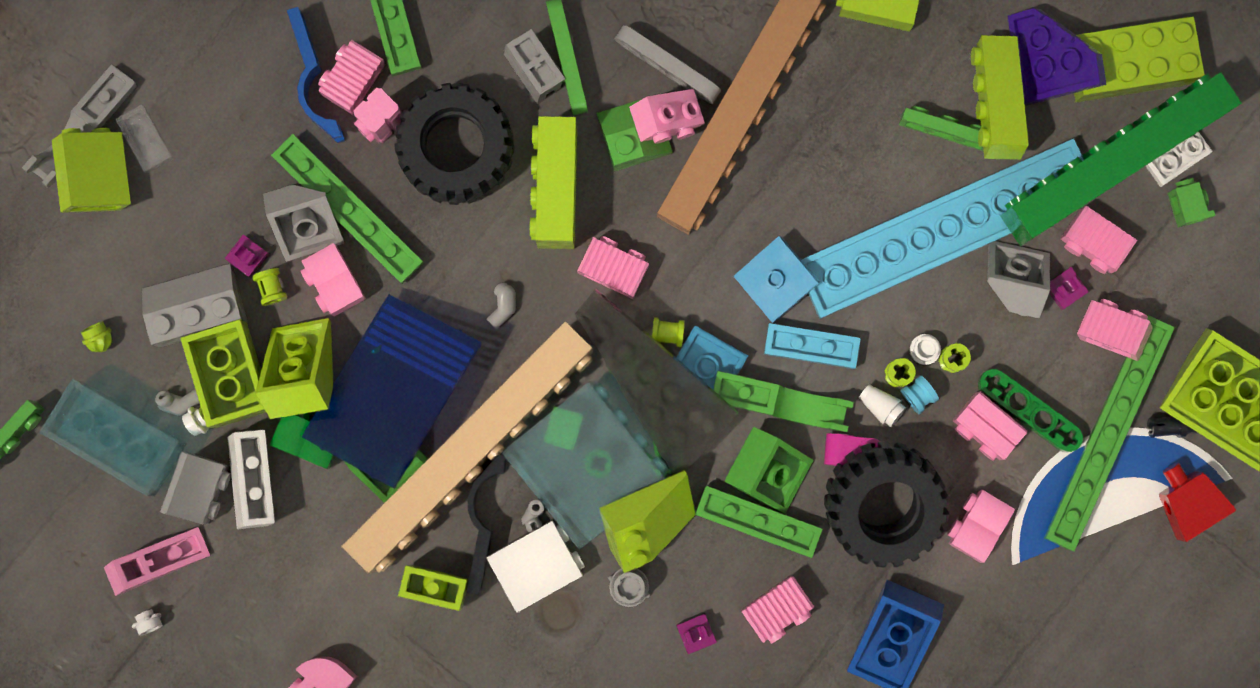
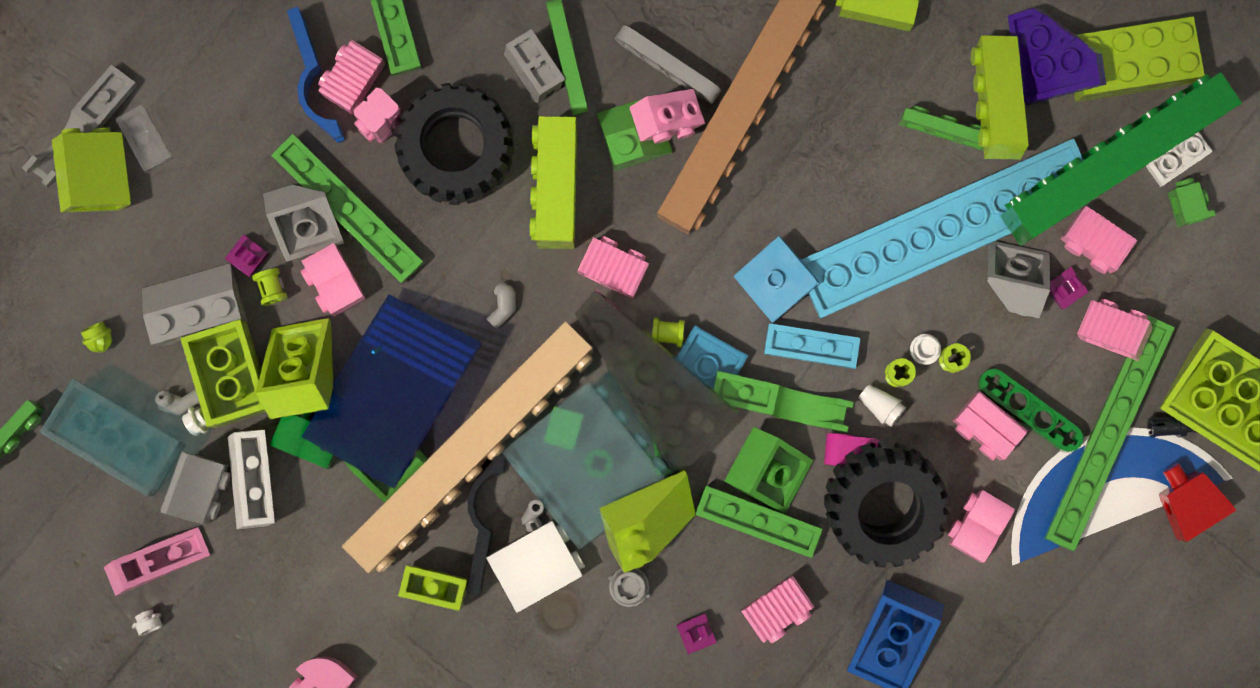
medium azure wheel [901,375,939,414] -> none

